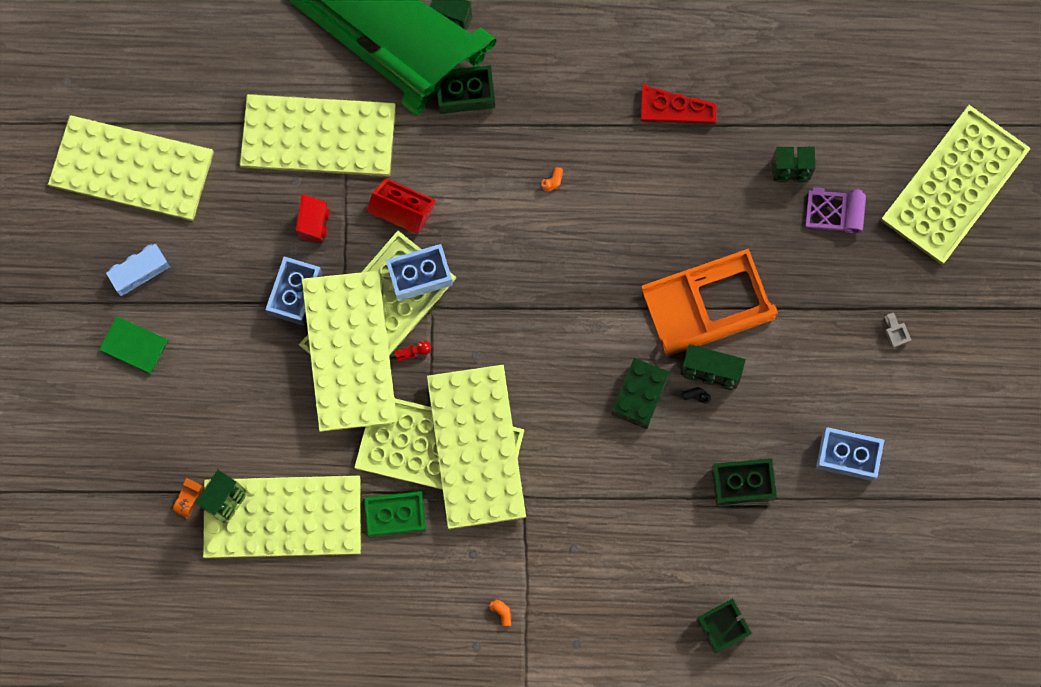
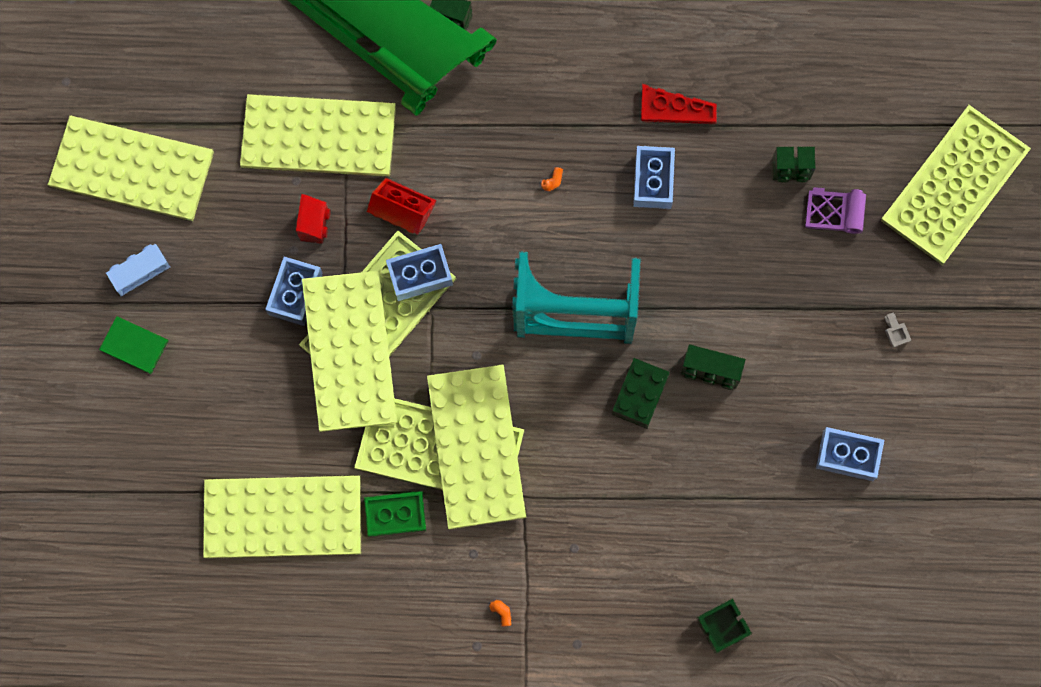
orange leg [172,478,204,519] -> none
dark green brick [195,469,246,523] -> none
red pin [395,340,431,362] -> none
dark green brick [436,65,495,114] -> none
orange piece [641,249,778,357] -> none
black arm [682,387,711,404] -> none
dark green brick [712,459,777,506] -> none
none -> teal arch [512,252,640,344]
none -> light blue brick [633,146,675,209]

